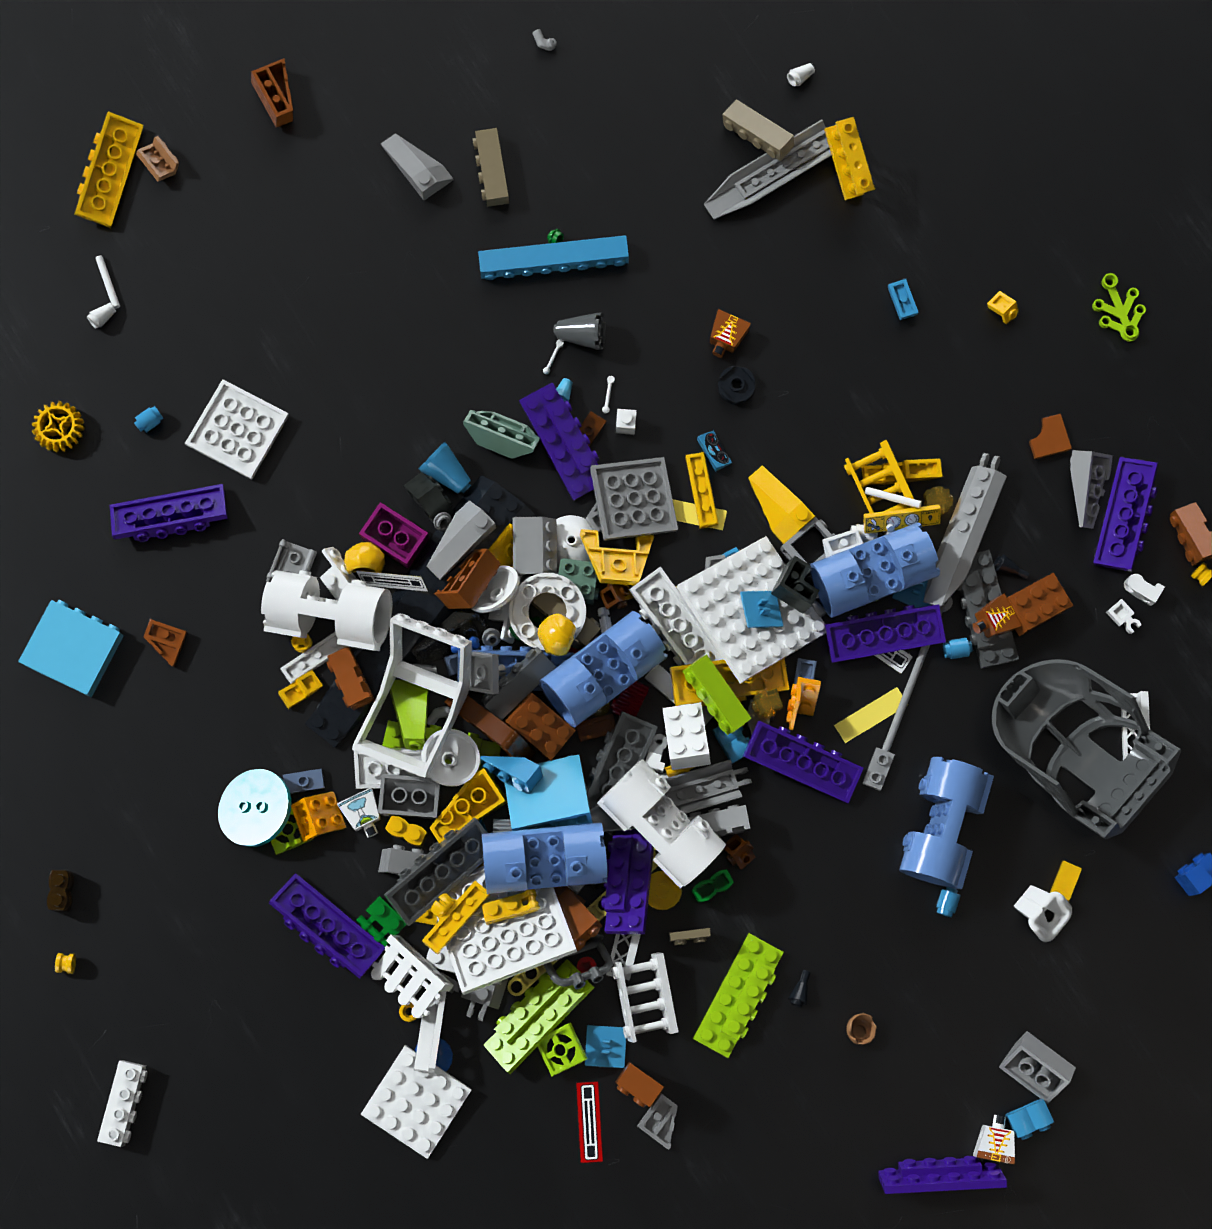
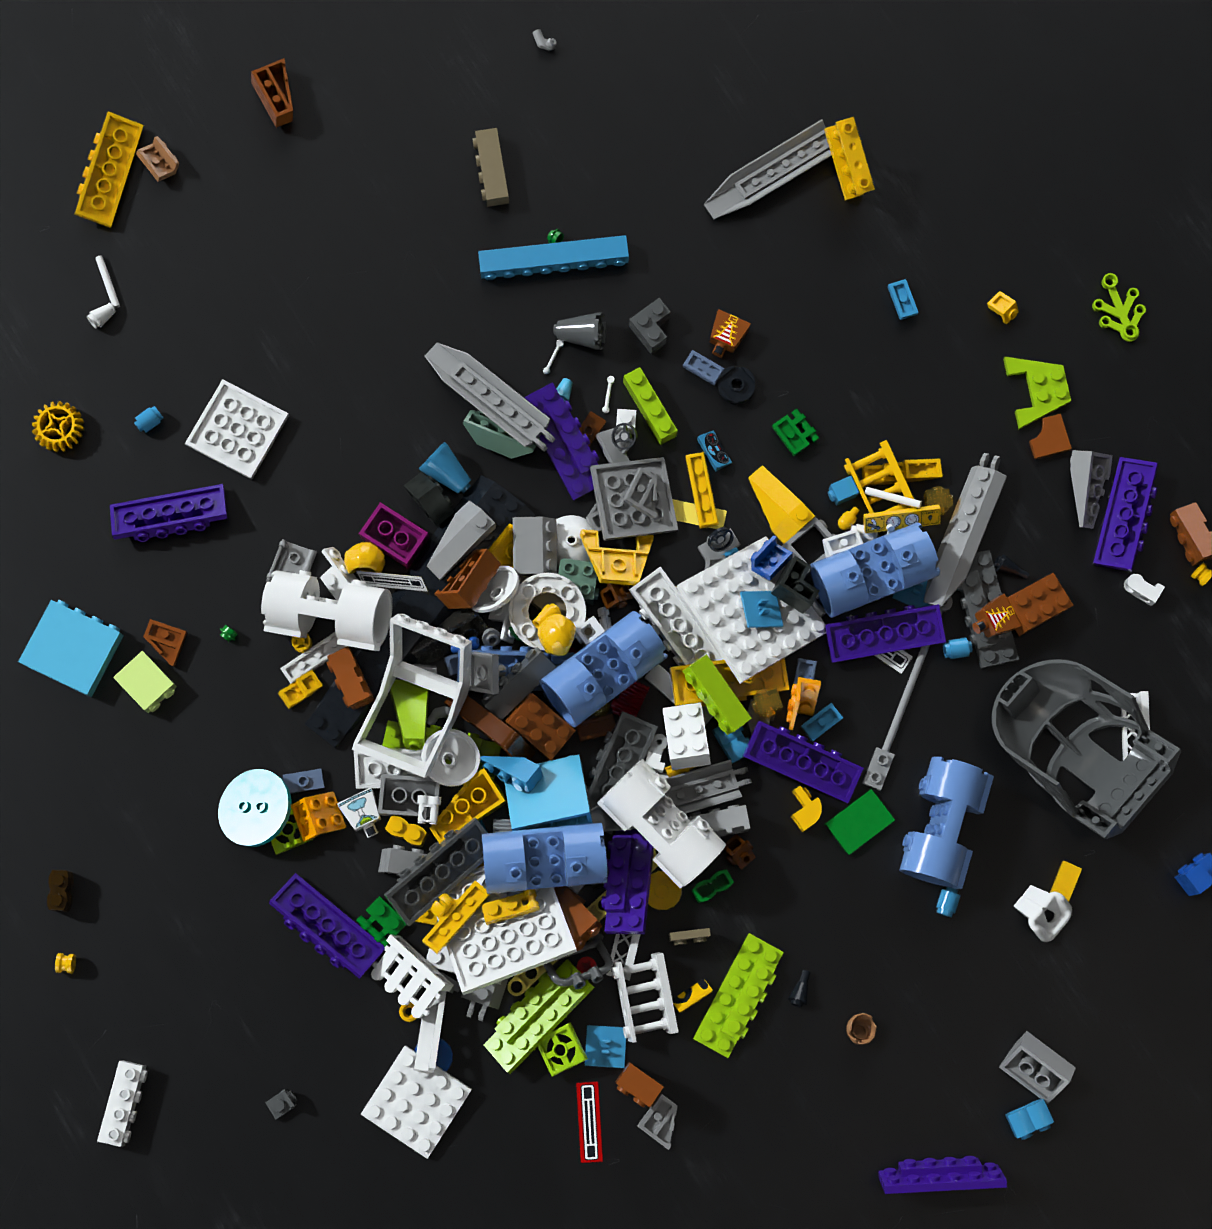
light grey wedge [381,133,454,200] -> none
light grey plate [433,512,452,531] -> none
brick [722,99,794,161] -> none
white cone [787,63,815,87] -> none
light yellow sticker [834,687,908,743] -> none
torso [973,1115,1015,1164] -> none
white plate [1106,599,1141,634] -> none
none -> yellowish green brick [113,651,177,713]
none -> green plate [220,625,238,642]
none -> dark grey bracket [265,1089,297,1119]
none -> white piece [417,795,442,825]
none -> light grey hinge [425,343,555,452]
none -> yellow cone [533,603,561,629]
none -> white brick [574,616,605,645]
none -> light grey piece [595,423,637,464]
none -> lime brick [623,367,678,445]
none -> light grey wing [623,467,657,519]
none -> dark grey brick [629,298,671,355]
none -> yellow slope [672,979,713,1013]
none -> sand blue plate [683,350,724,386]
none -> piece [698,527,740,561]
none -> blue bracket [751,535,793,581]
none -> green plate [772,409,819,456]
none -> yellow brick [791,786,822,832]
none -> dark azure plate [800,703,843,742]
none -> green tile [825,789,895,855]
none -> dark azure brick [828,476,859,506]
none -> yellow cylinder [838,507,859,531]
none -> lime wing [1003,357,1071,429]

